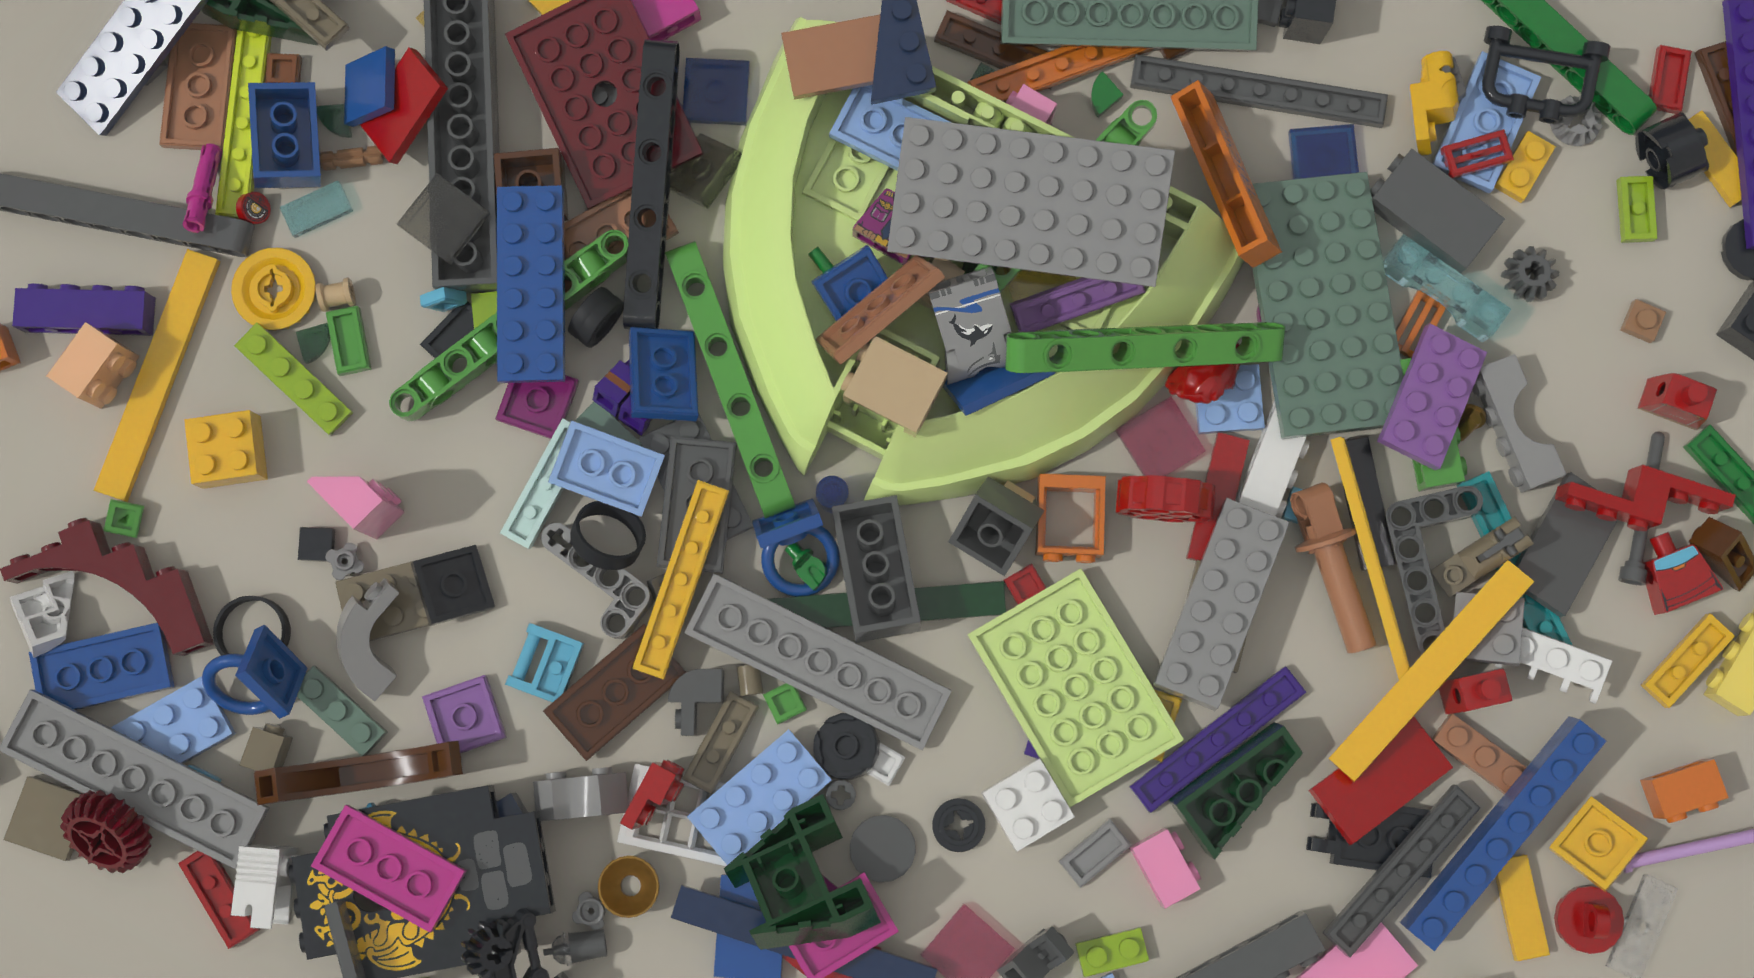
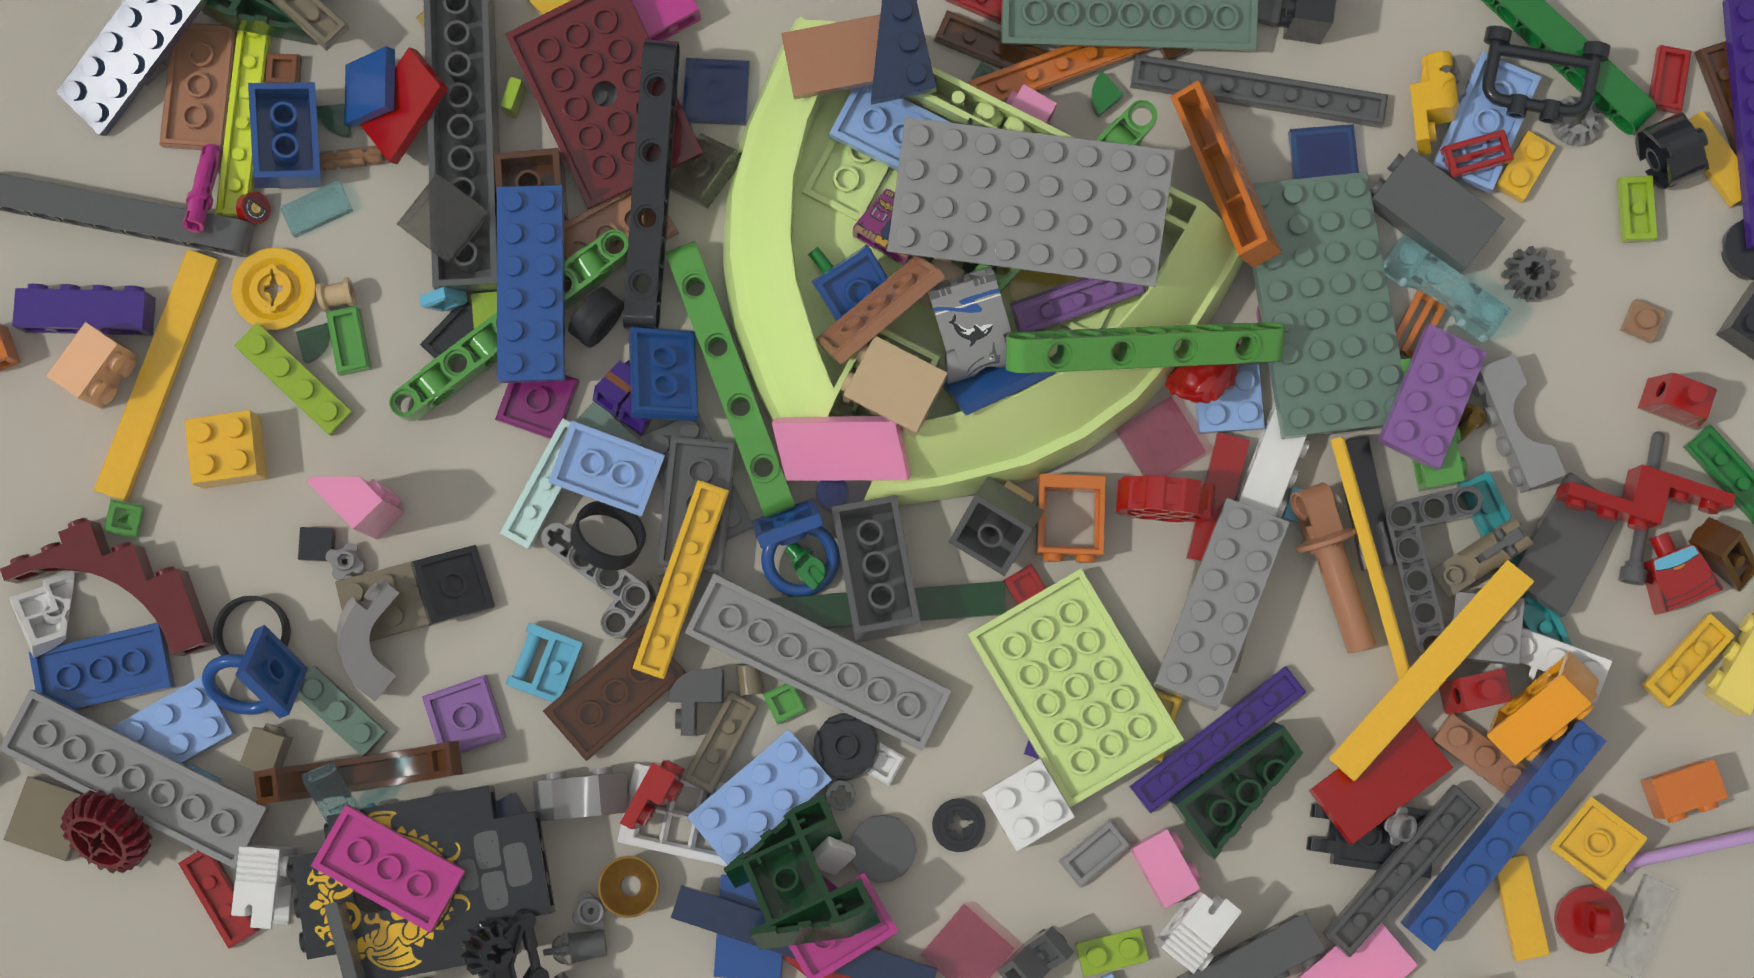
none -> clear light blue tile [302,762,359,823]
none -> lime tile [500,77,527,119]
none -> bright pink tile [772,416,912,481]
none -> white tile [812,836,856,875]
none -> white piece [1153,891,1242,974]
none -> light grey plate [1384,806,1417,846]
none -> light orange brick [1486,651,1599,765]

